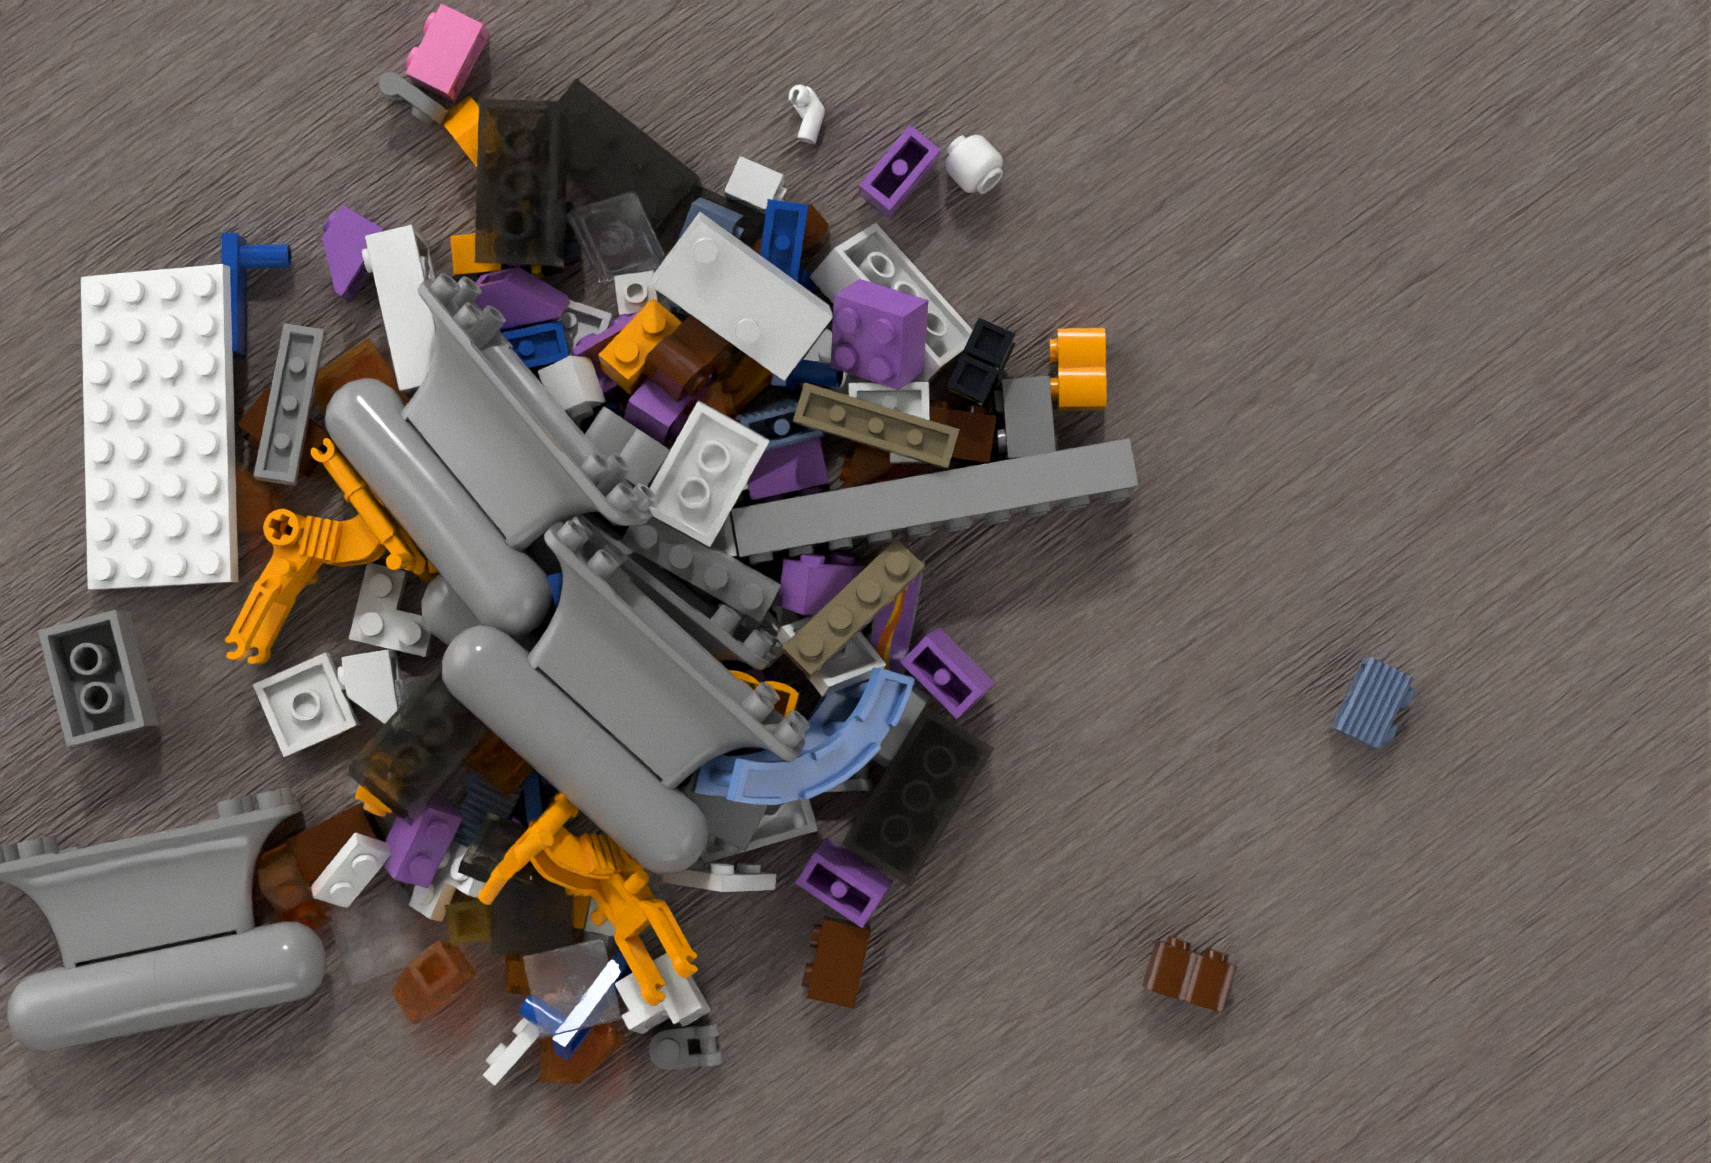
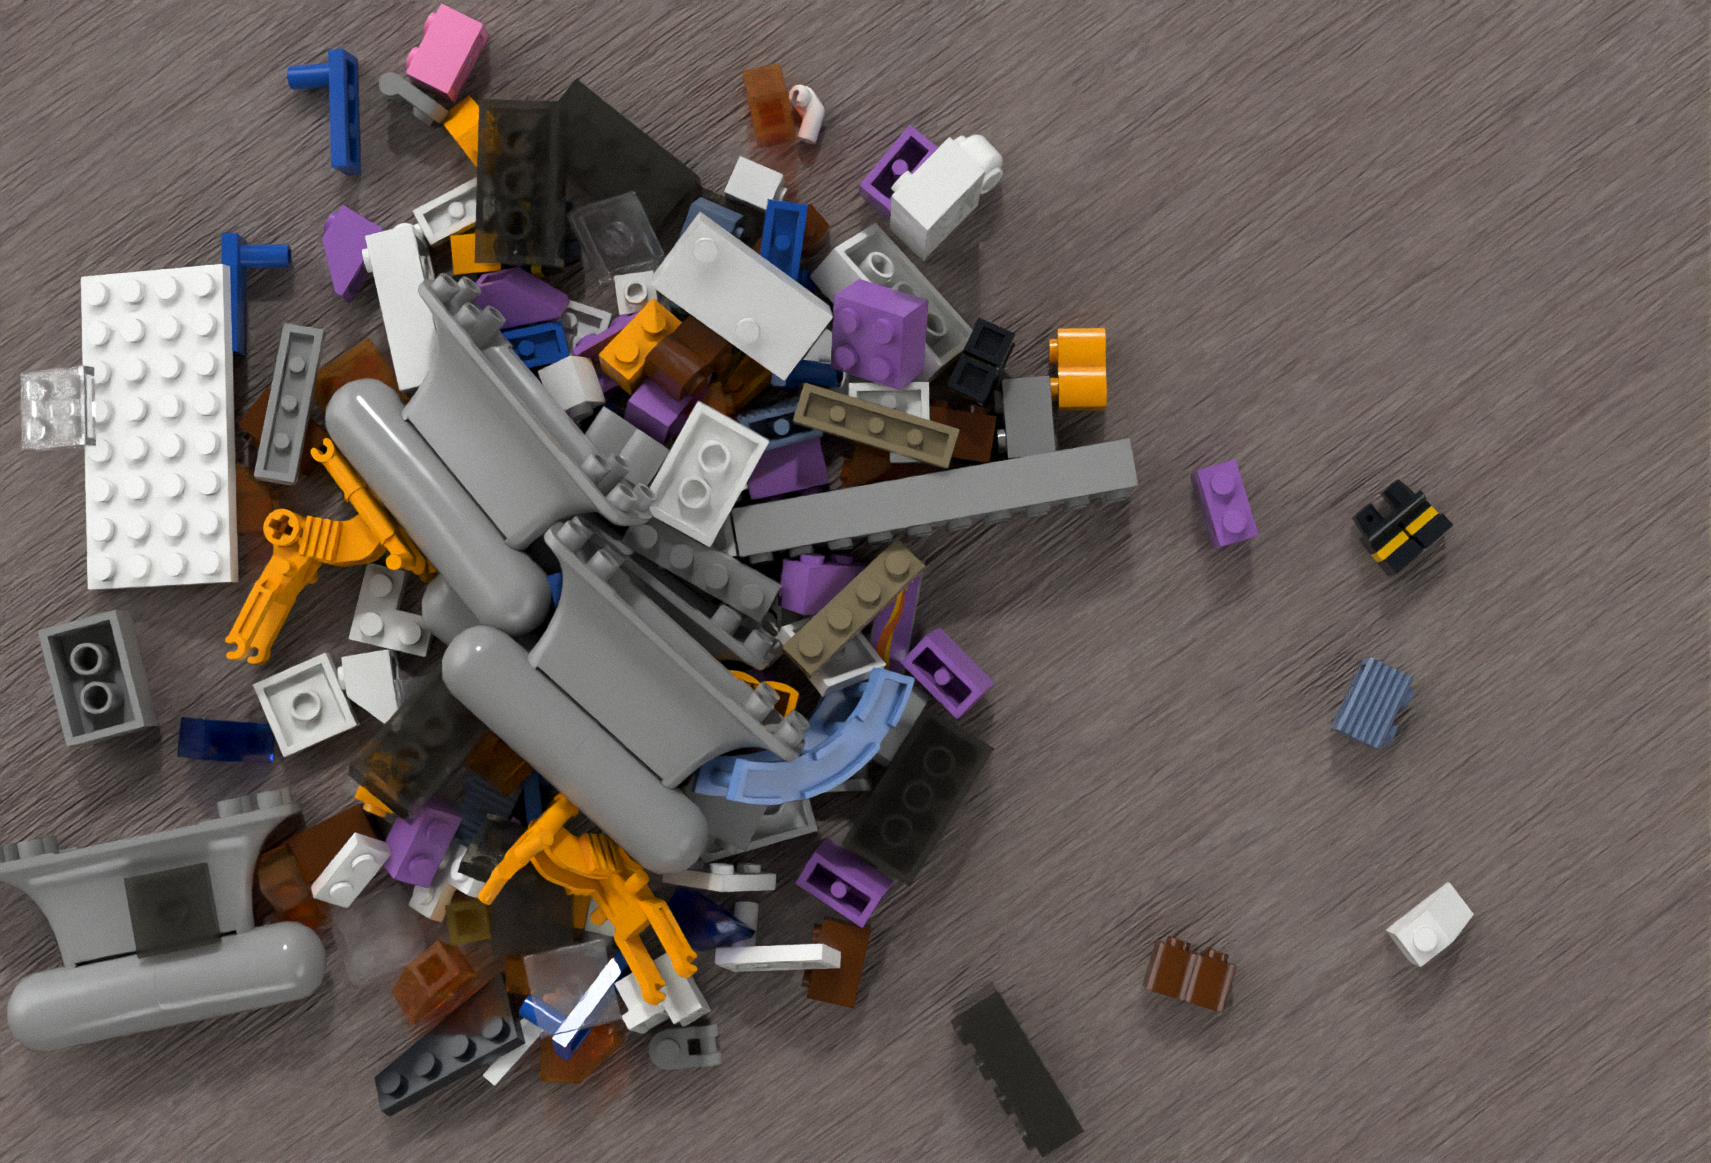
none -> clear plate [20,365,96,452]
none -> clear smoke plate [124,862,222,959]
none -> clear blue slope [177,717,275,763]
none -> blue piece [287,49,361,175]
none -> black wing [374,972,525,1116]
none -> white plate [393,174,502,248]
none -> clear blue slope [667,885,756,952]
none -> white piece [715,902,841,972]
none -> clear orange slope [742,63,796,148]
none -> white brick [890,137,985,261]
none -> clear smoke brick [950,982,1084,1158]
none -> medium lavender brick [1191,459,1258,550]
none -> black hips [1352,479,1453,576]
none -> white slope [1385,882,1474,967]

